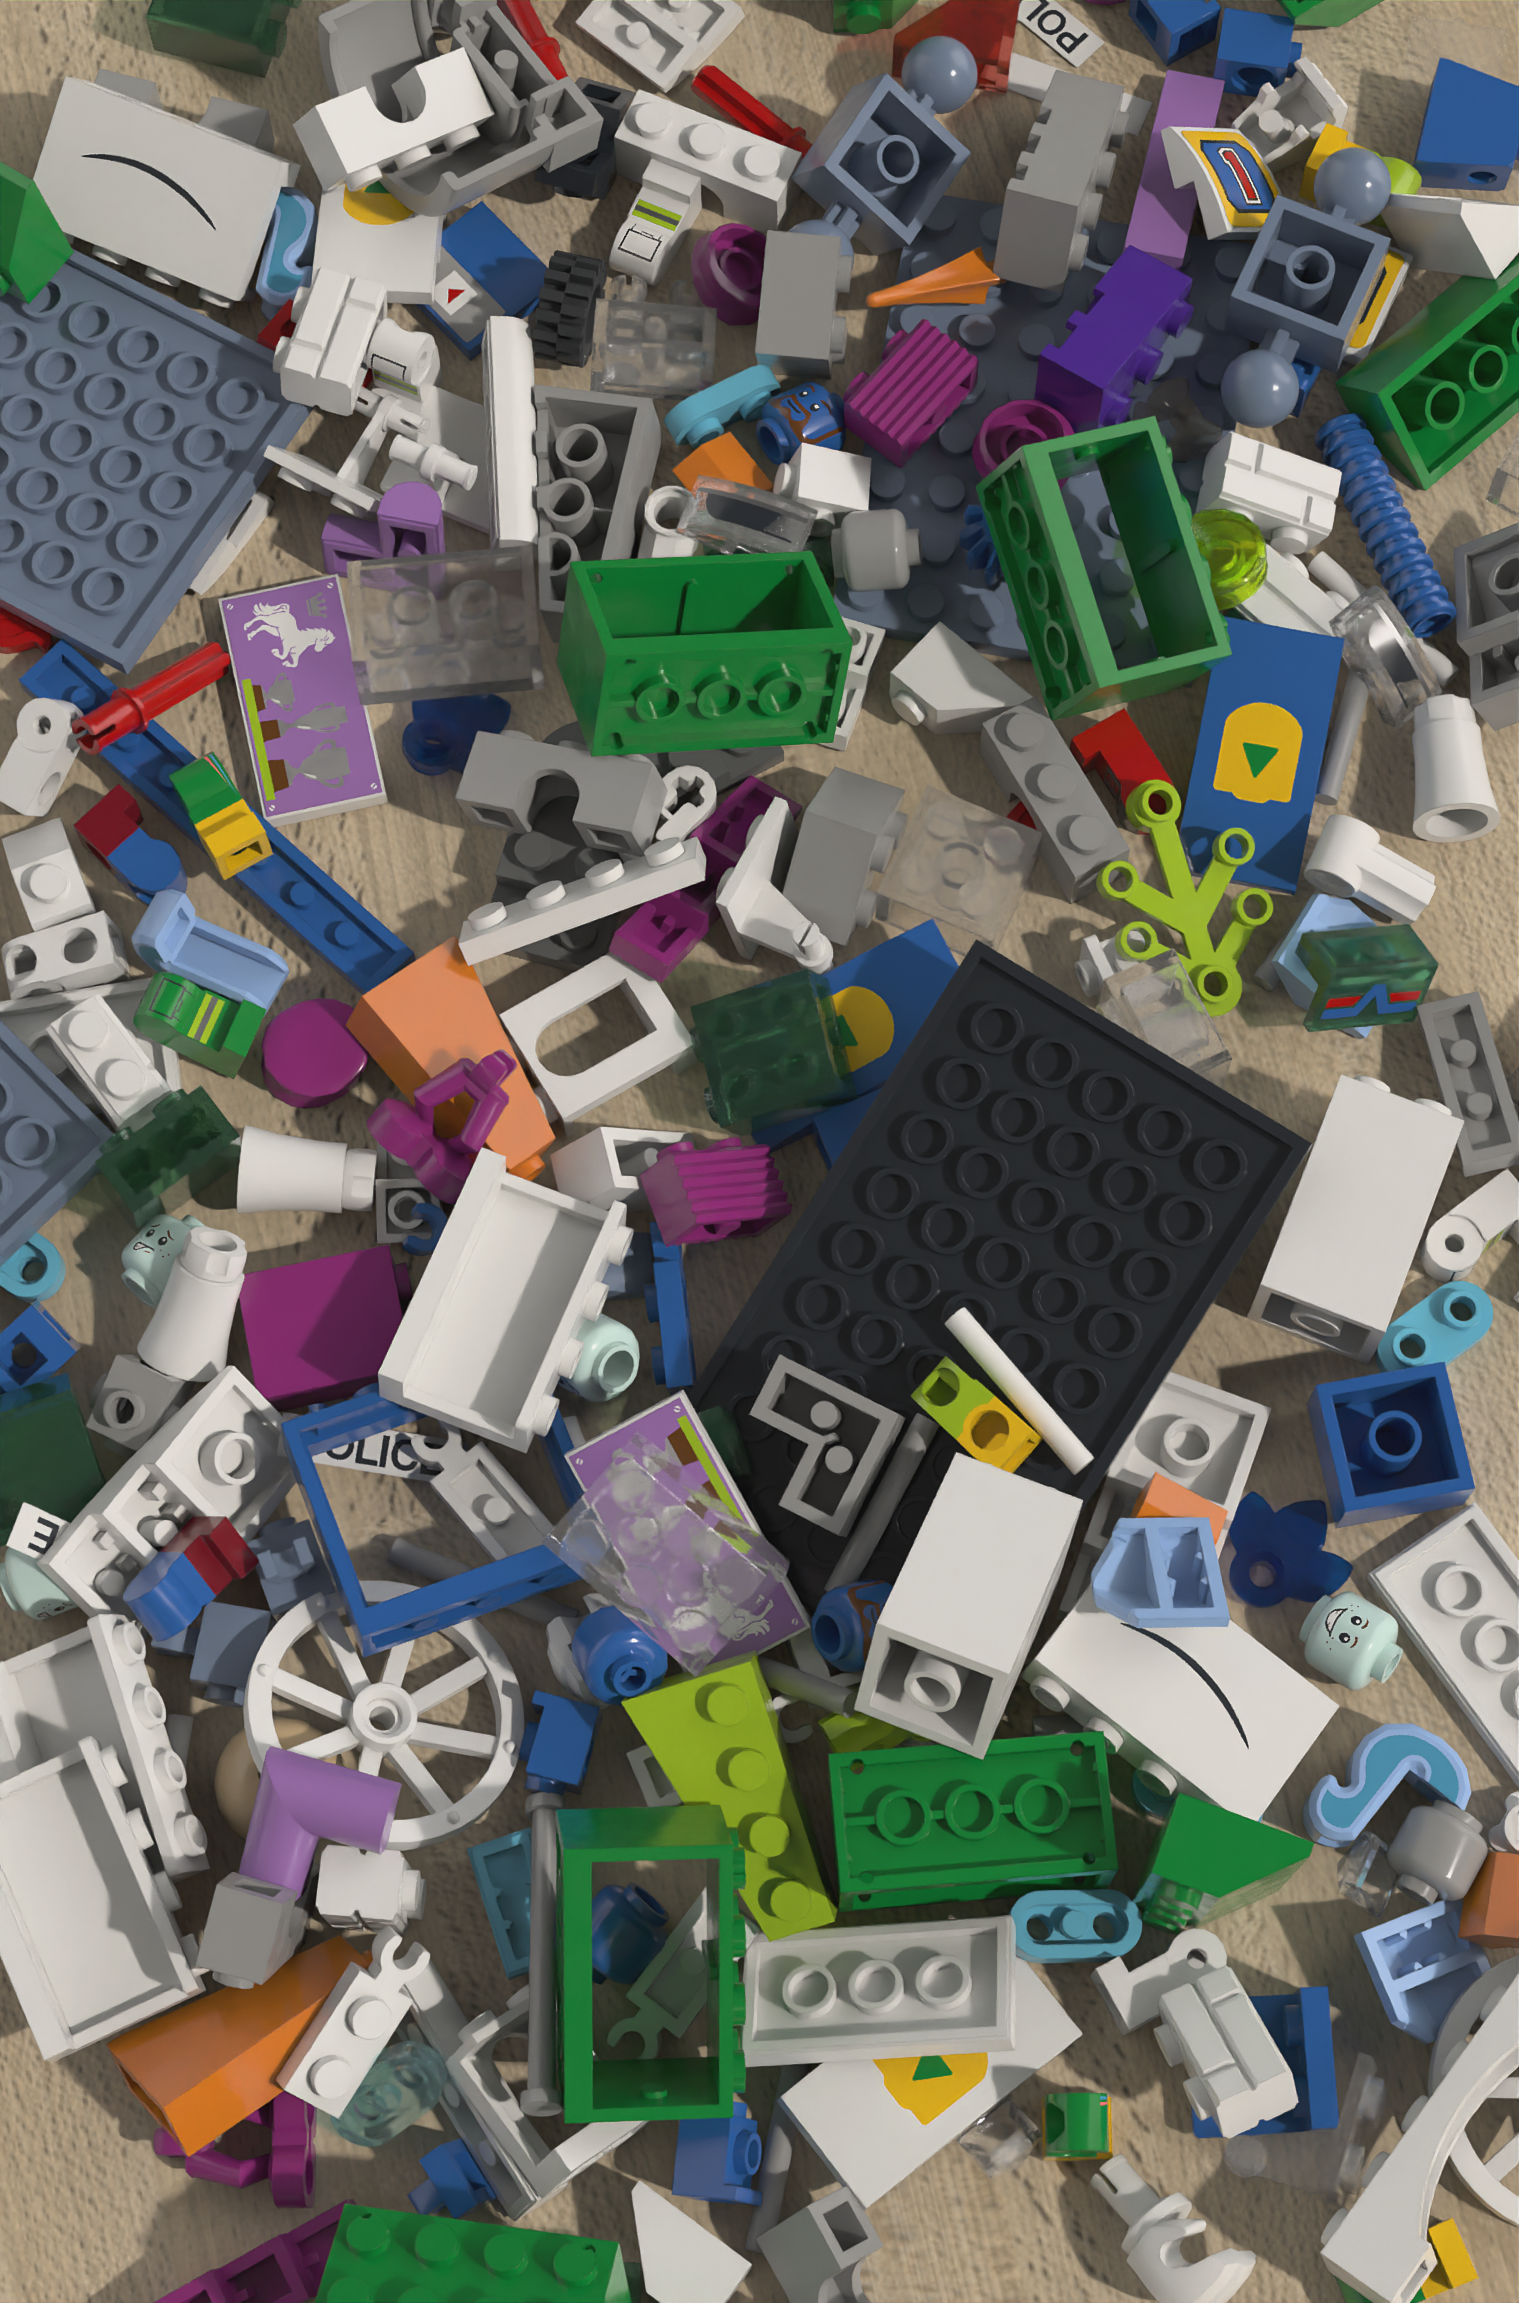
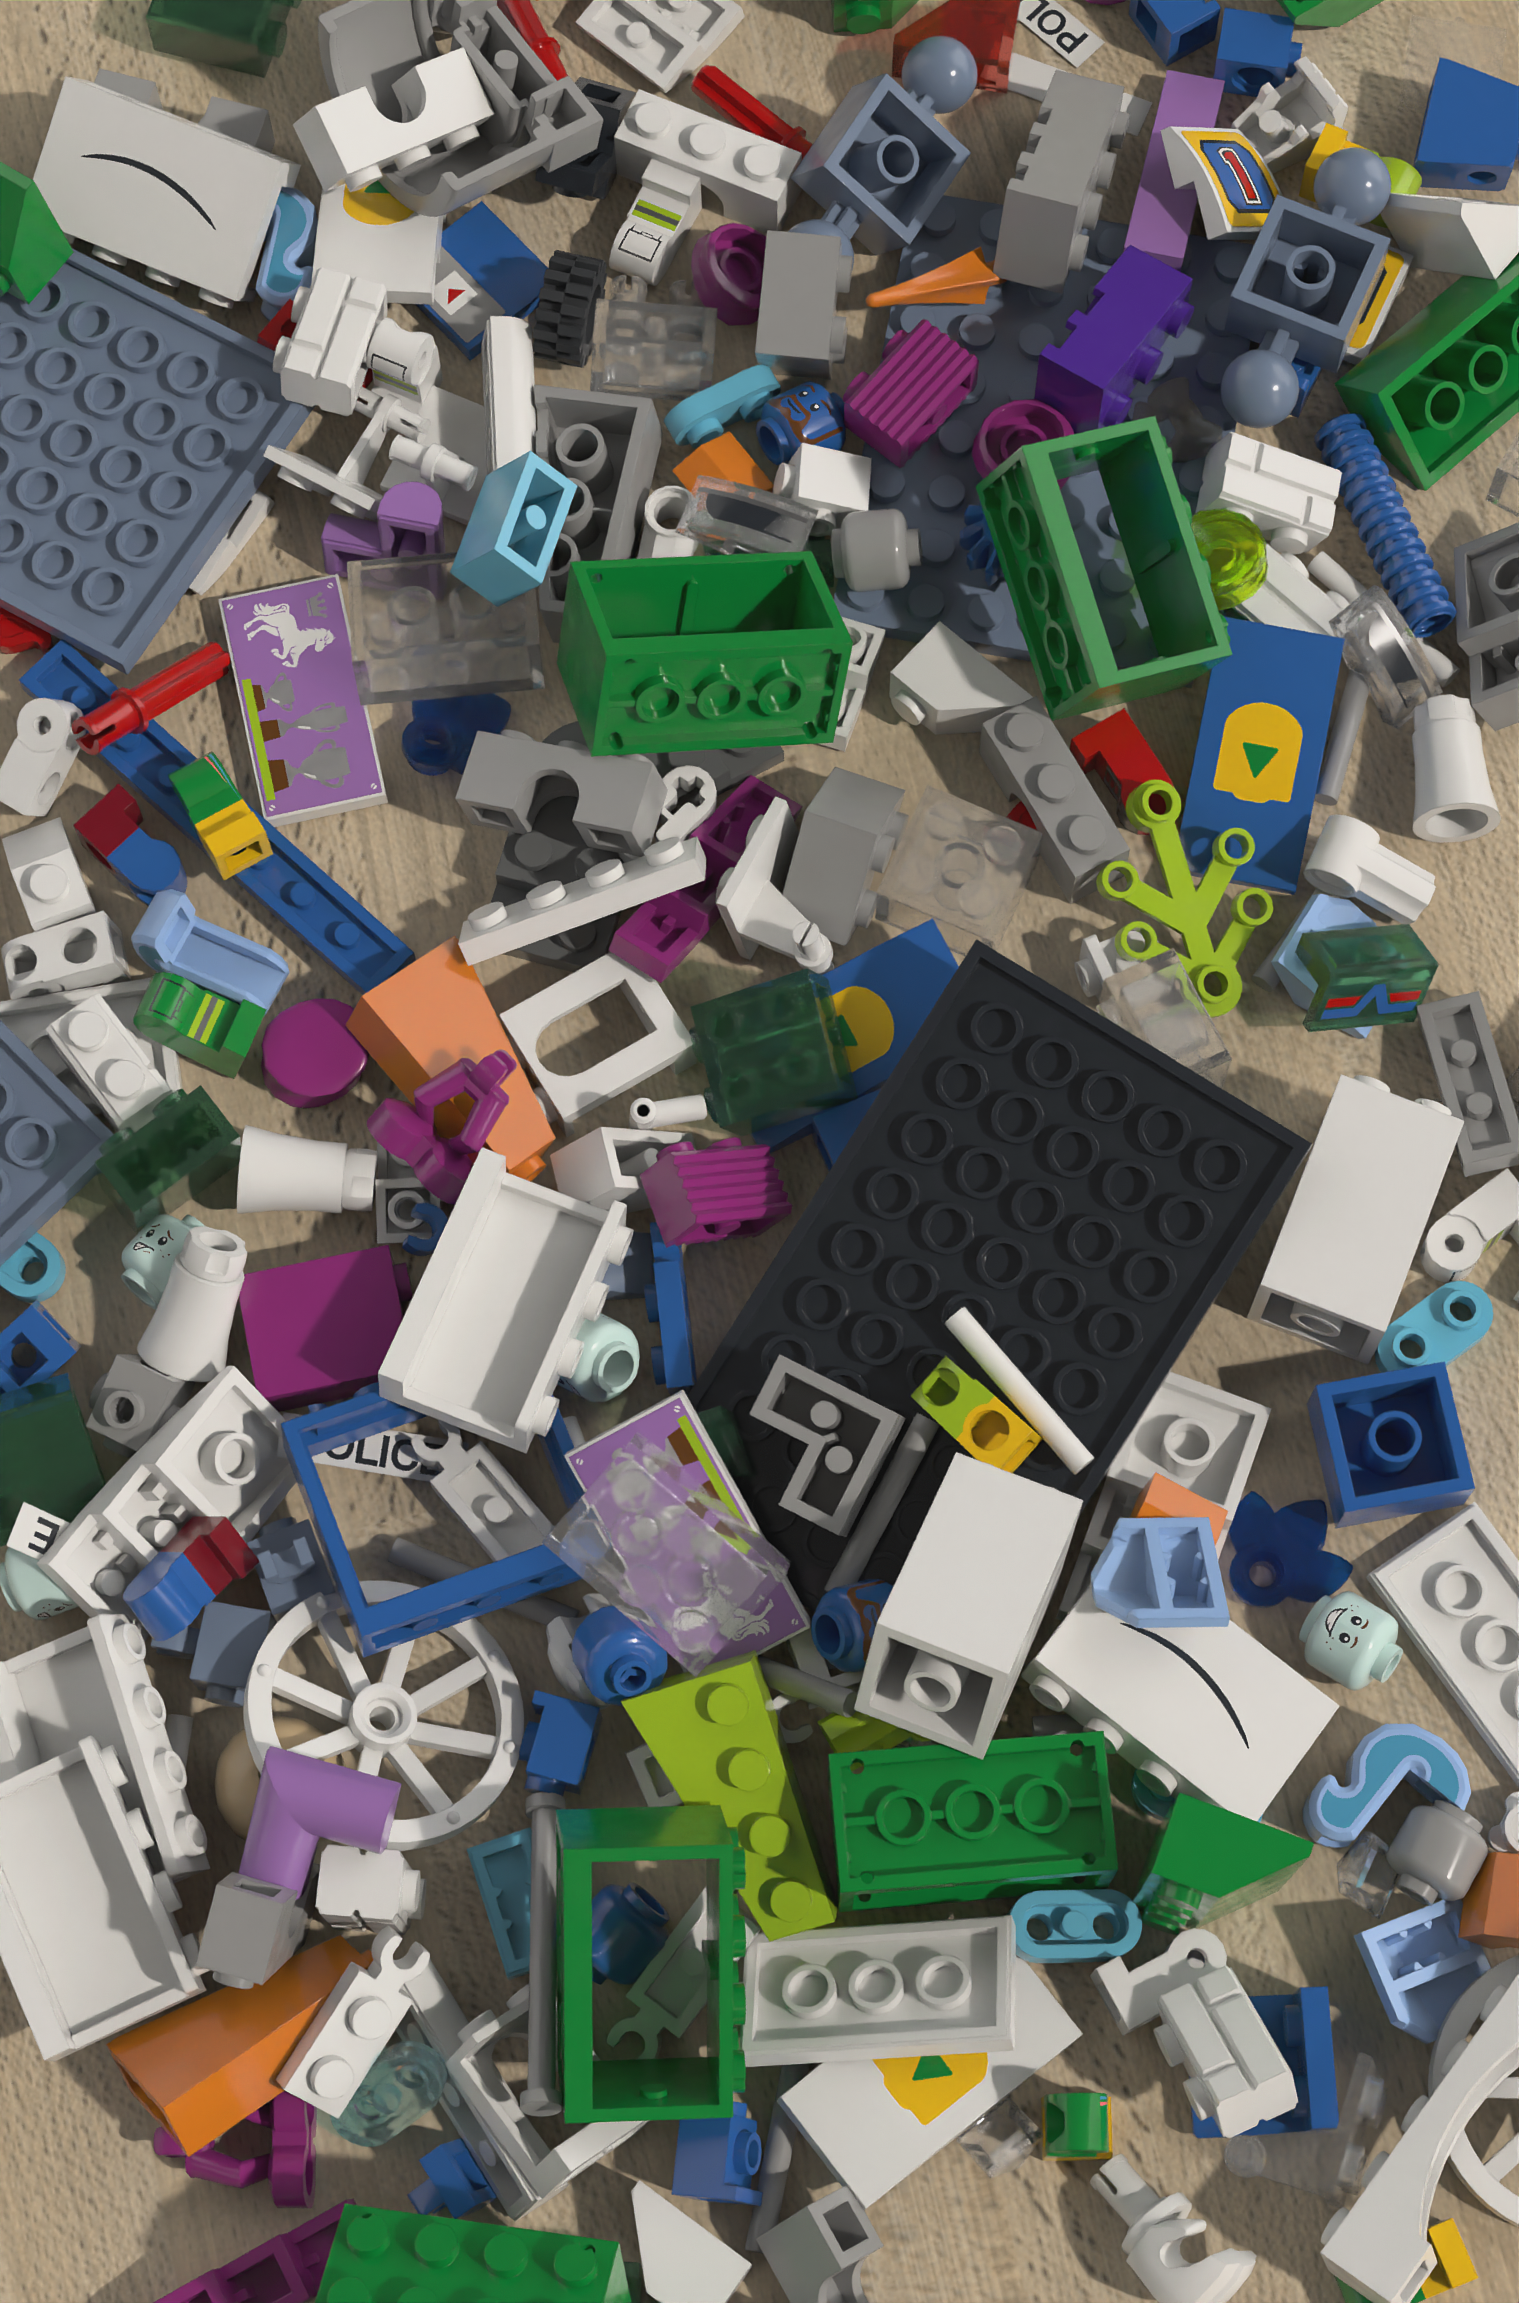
none -> medium azure brick [450,451,577,607]
none -> white piece [629,1094,707,1130]

